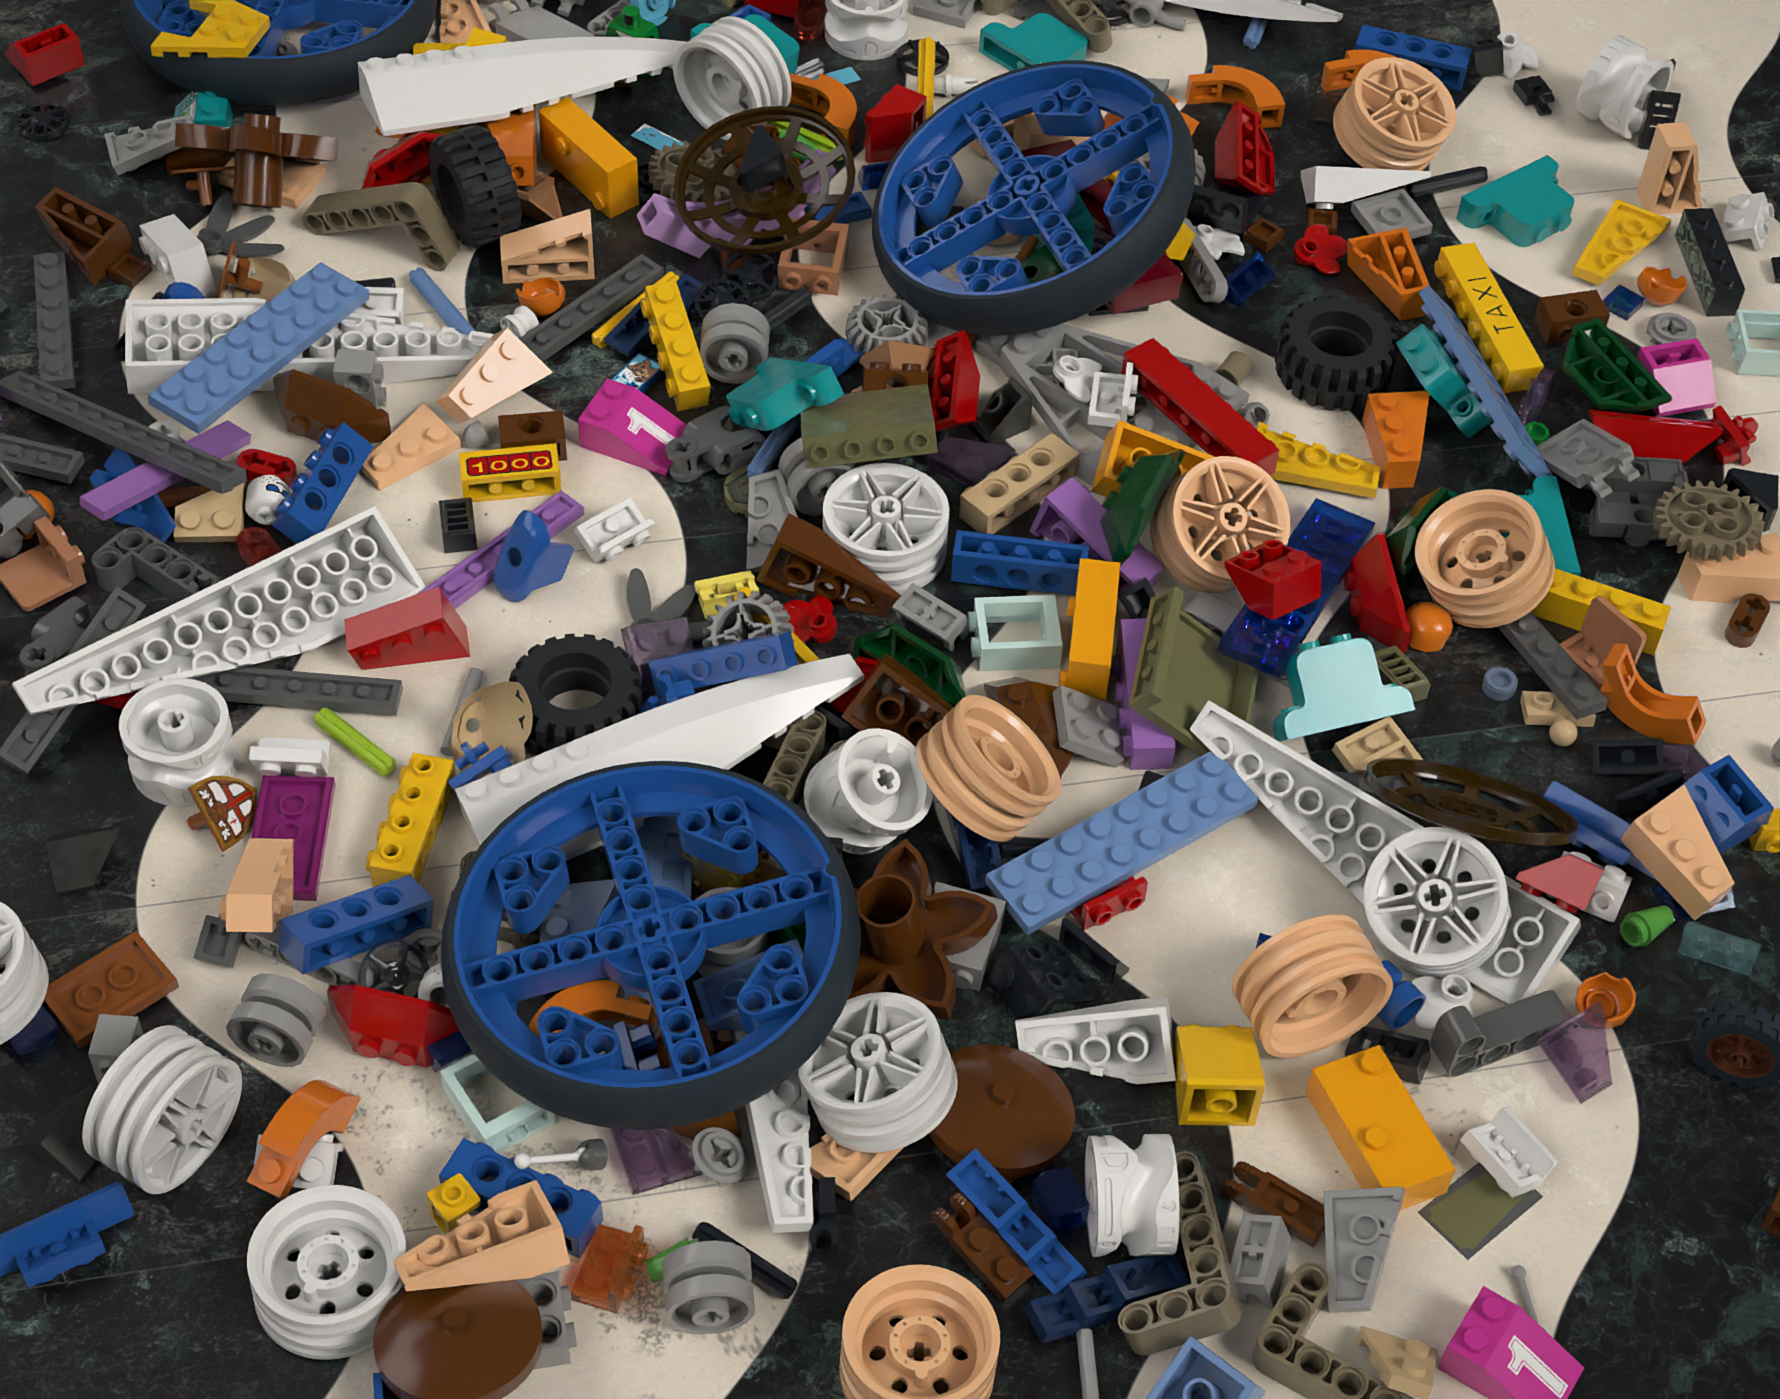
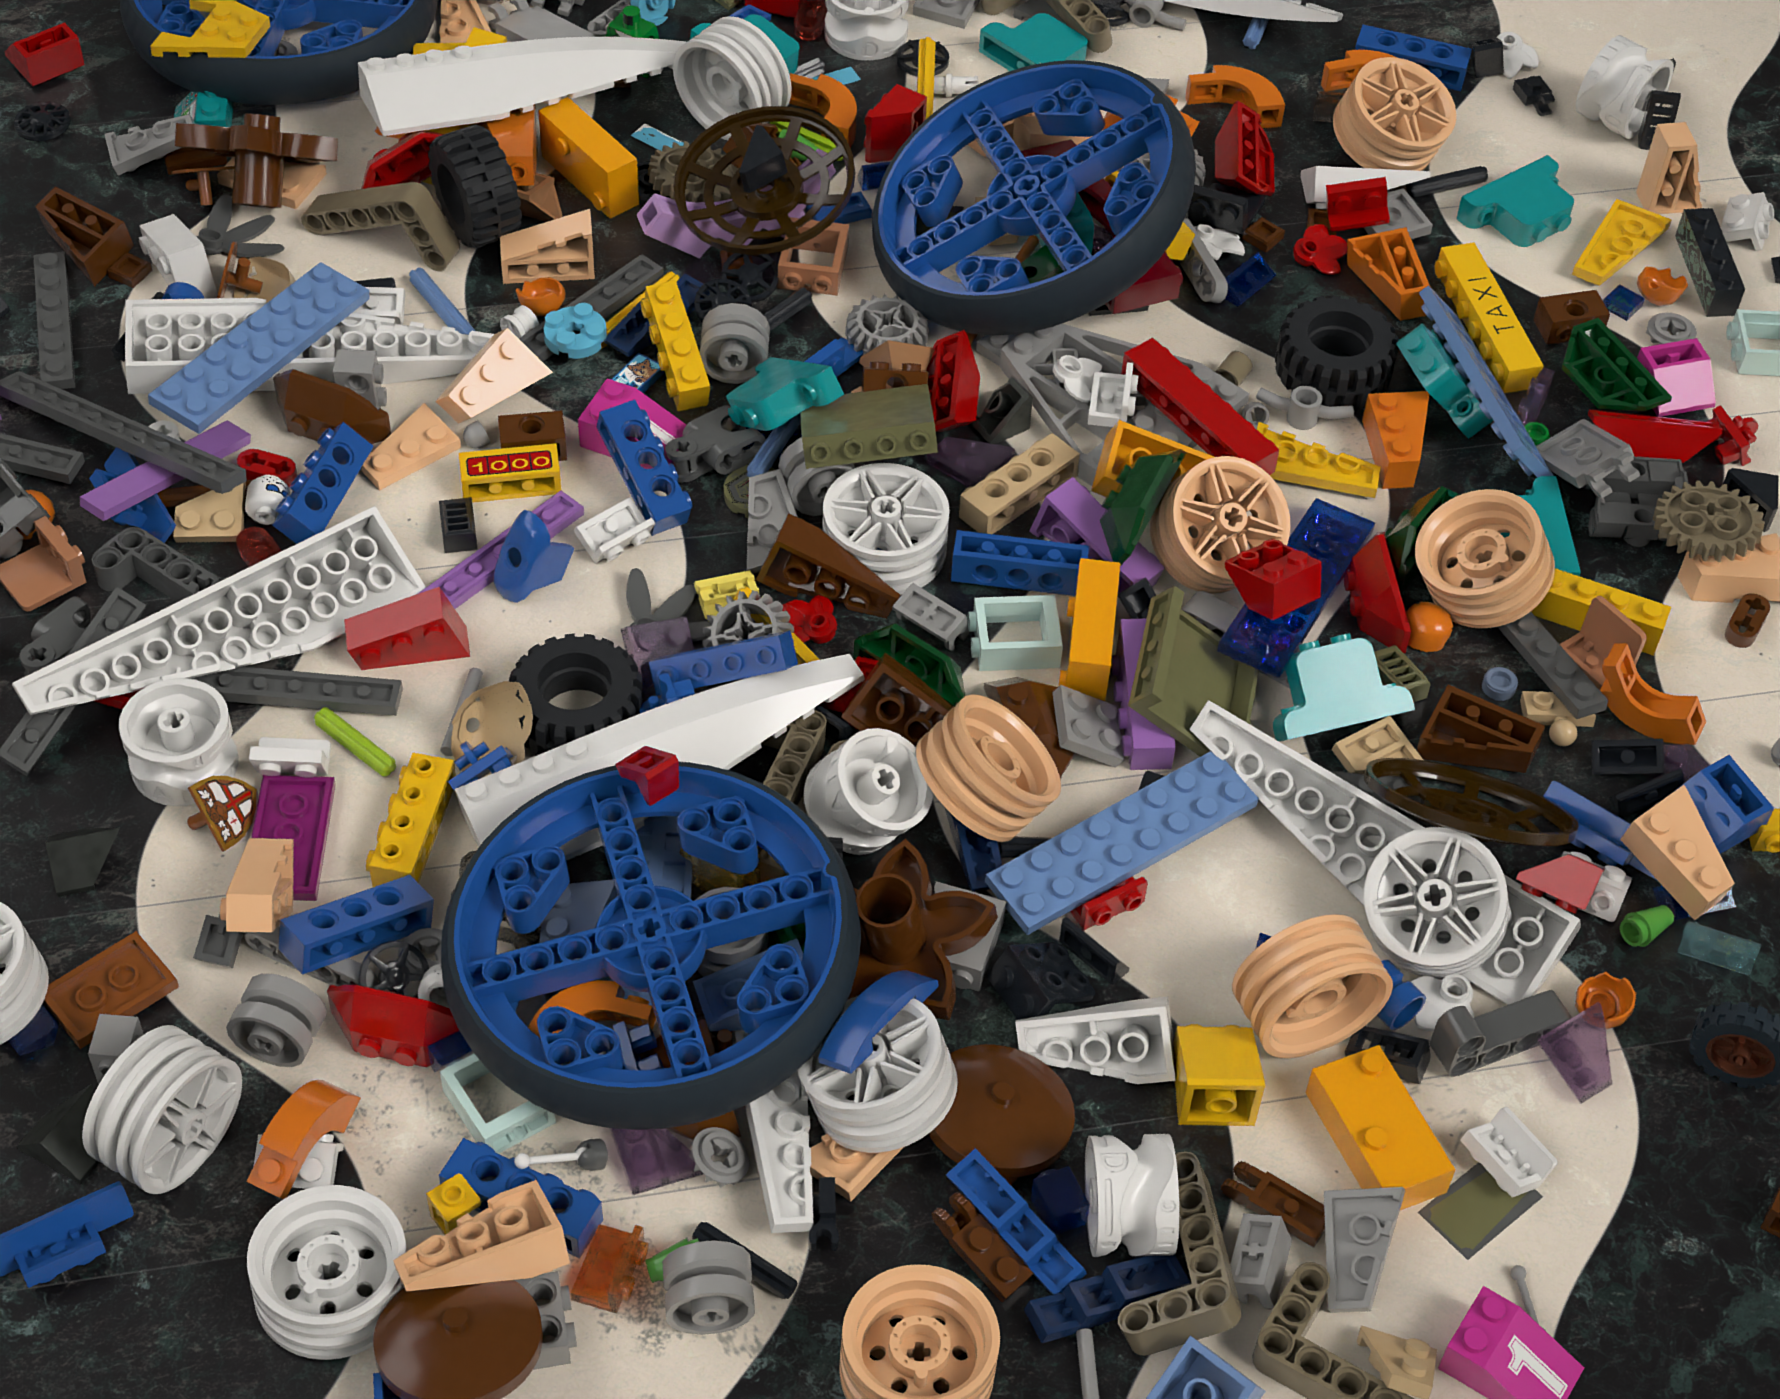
none -> medium azure plate [543,303,607,359]
none -> blue brick [596,399,692,536]
none -> red slope [615,746,679,806]
none -> blue slope [818,970,939,1074]
none -> light grey piece [1256,386,1354,430]
none -> red bracket [1326,177,1390,231]
none -> reddish brown wedge [1417,684,1545,773]

